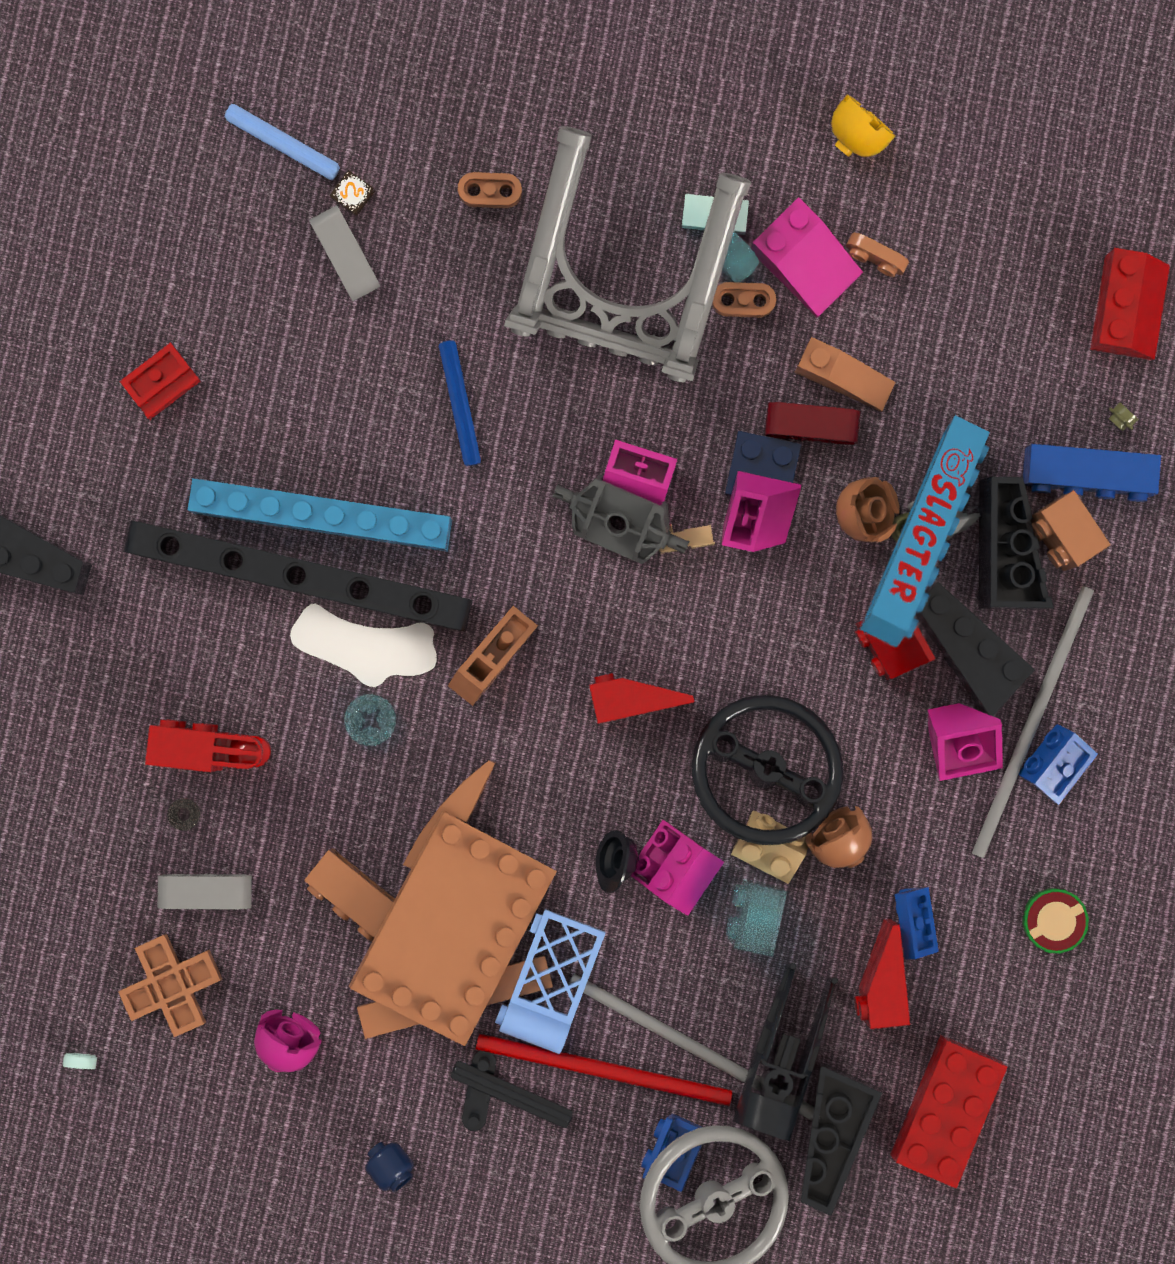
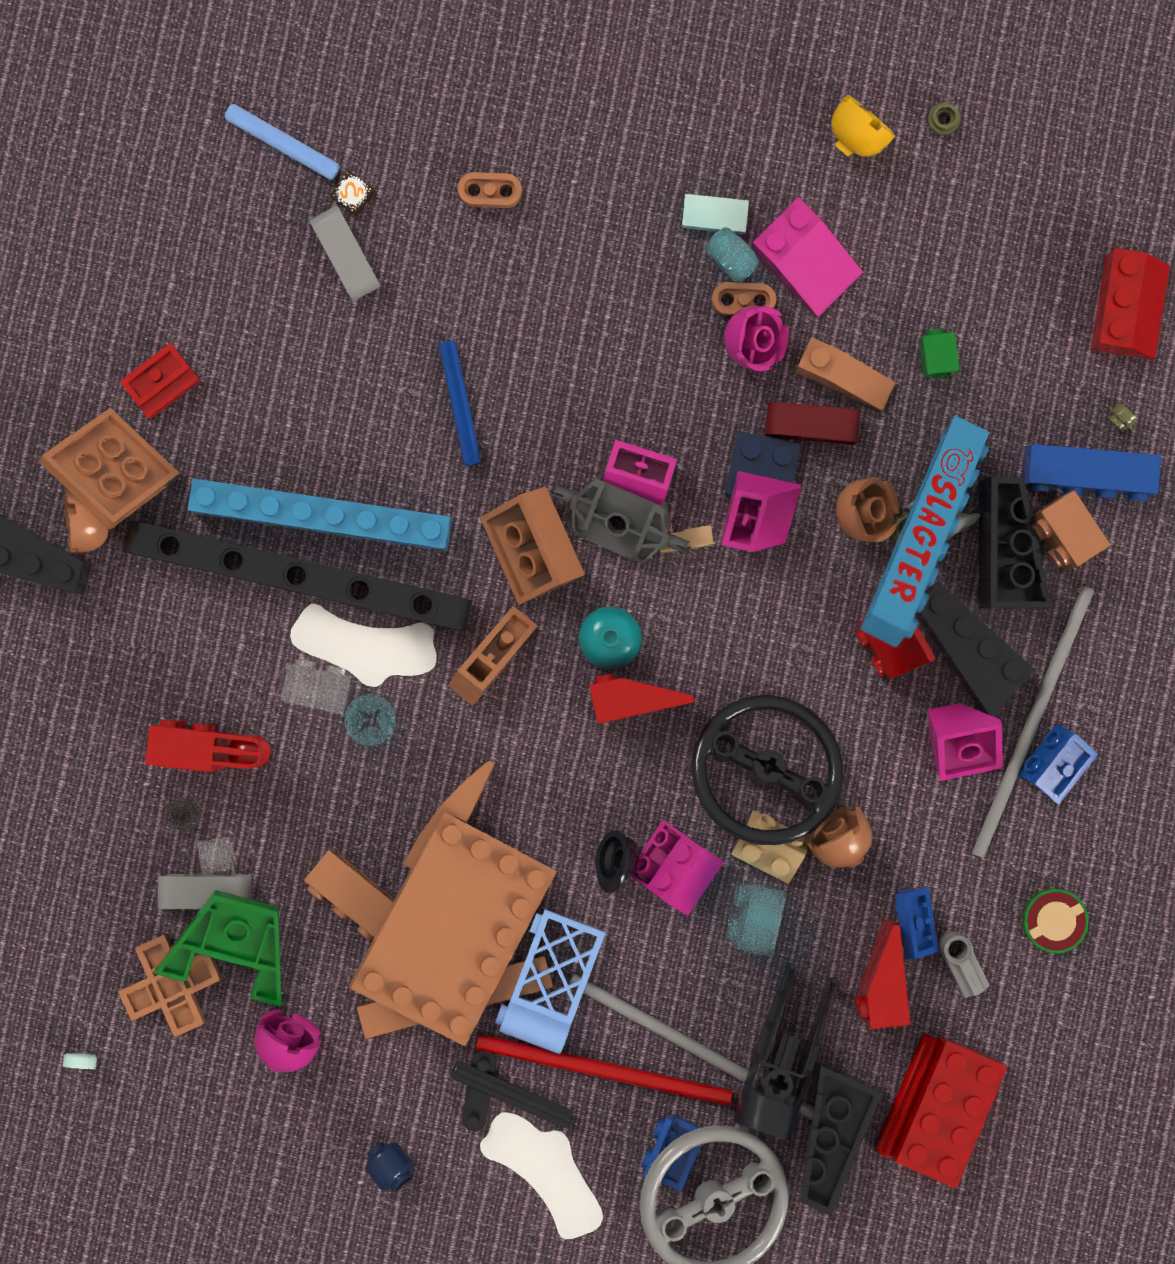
light grey arch [504,126,751,383] -> none
nougat plate [846,233,909,277] -> none
none -> nougat plate [39,408,180,530]
none -> nougat cylinder [64,489,115,554]
none -> green wing [154,890,282,1007]
none -> clear plate [197,836,236,874]
none -> clear bracket [280,658,353,715]
none -> nougat slope [480,486,585,605]
none -> white sticker [480,1112,603,1239]
none -> teal cylinder [578,606,642,670]
none -> dark pink cylinder [724,306,789,371]
none -> red axle [874,1034,939,1158]
none -> green brick [918,328,960,379]
none -> olive plate [928,102,960,135]
none -> light grey piece [937,931,990,998]

